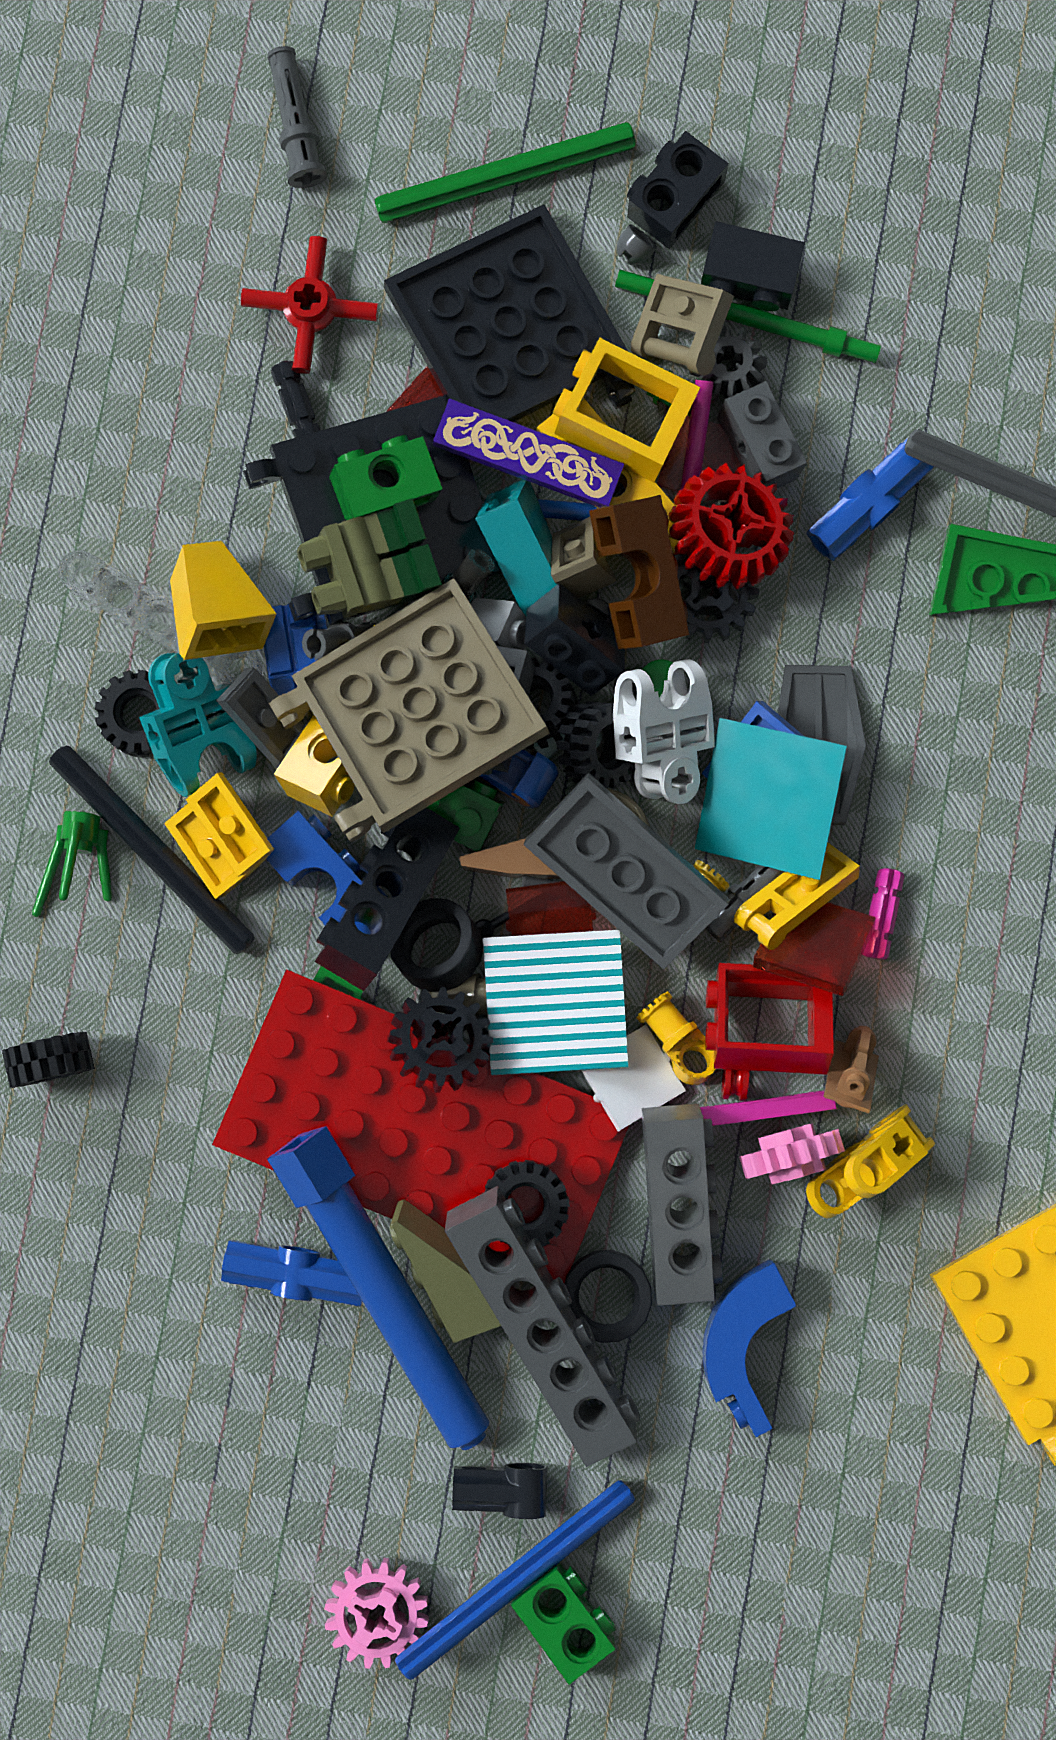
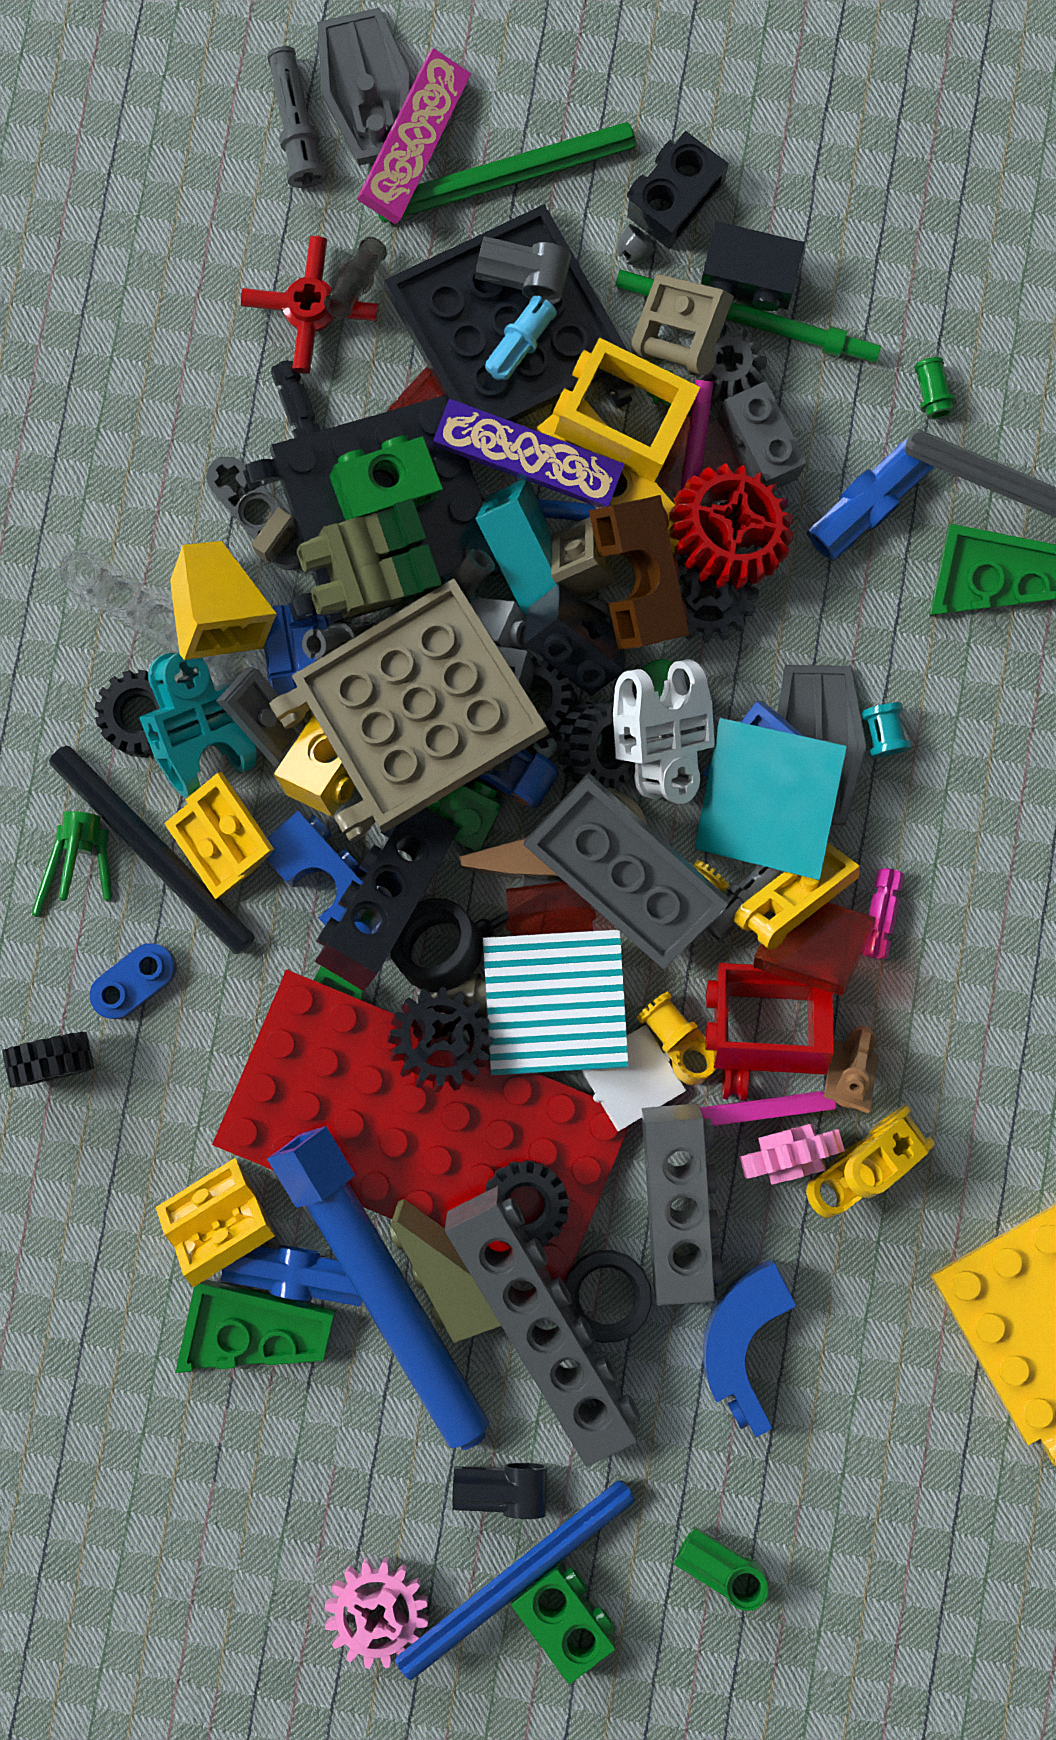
none -> blue plate [90,943,176,1019]
none -> yellow slope [156,1158,275,1287]
none -> green wing [175,1280,336,1373]
none -> dark grey beam [207,457,302,570]
none -> dark tan tile [251,507,297,564]
none -> dark grey piece [317,7,410,166]
none -> clear smoke pin [324,237,387,319]
none -> dark pink tile [356,48,471,224]
none -> dark grey piece [475,236,571,304]
none -> medium azure axle [485,296,557,380]
none -> green piece [673,1526,768,1611]
none -> teal bush [862,702,912,758]
none -> green pin [914,357,957,420]

